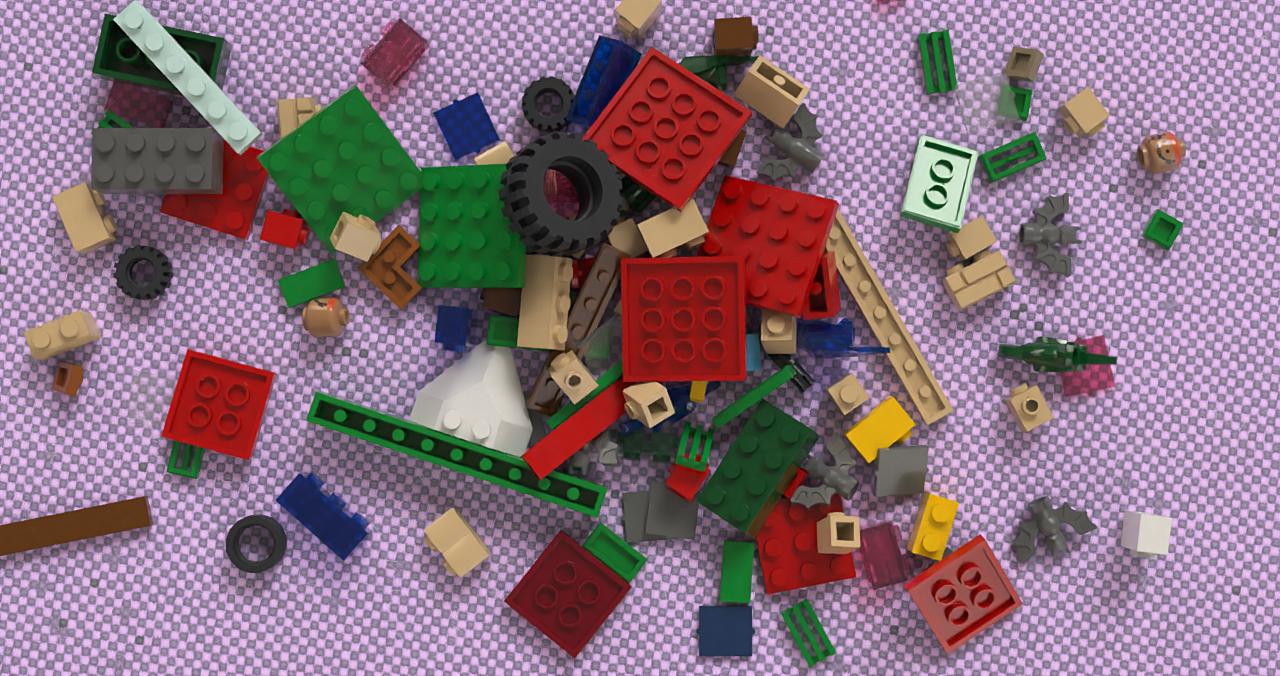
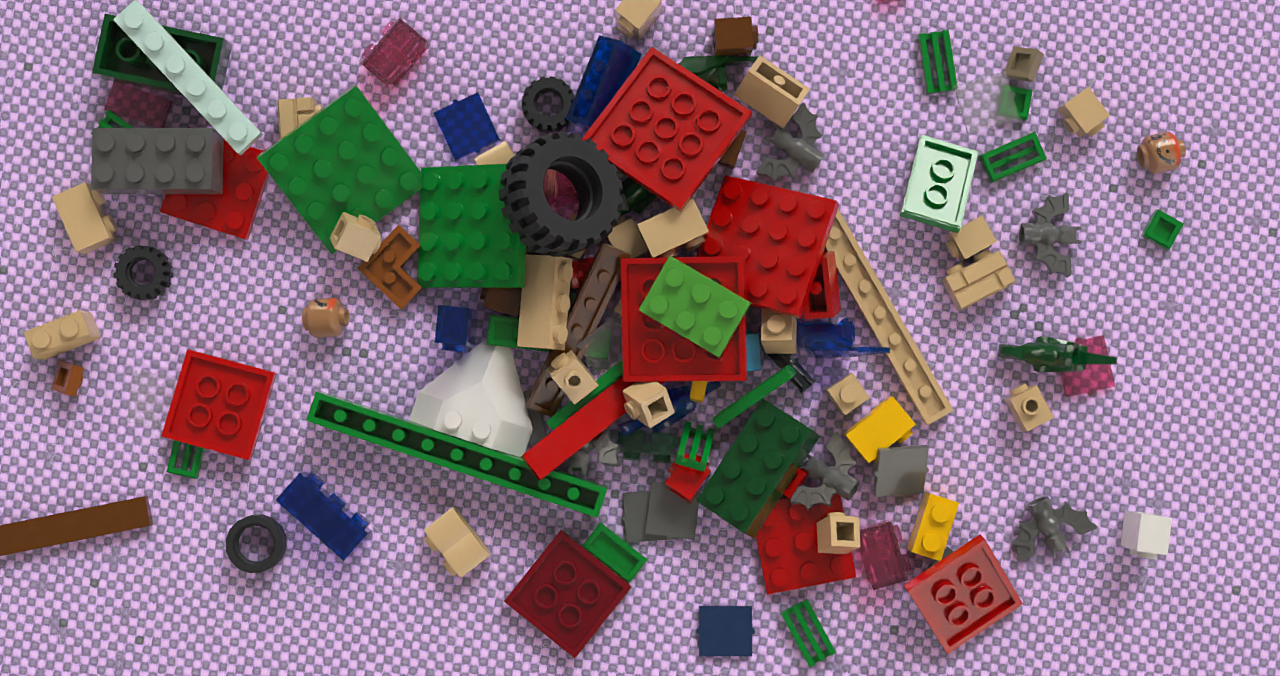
red brick [260,209,310,251] -> none
green tile [278,259,346,308] -> none
green tile [719,540,754,604] -> none
none -> bright green plate [639,256,751,357]

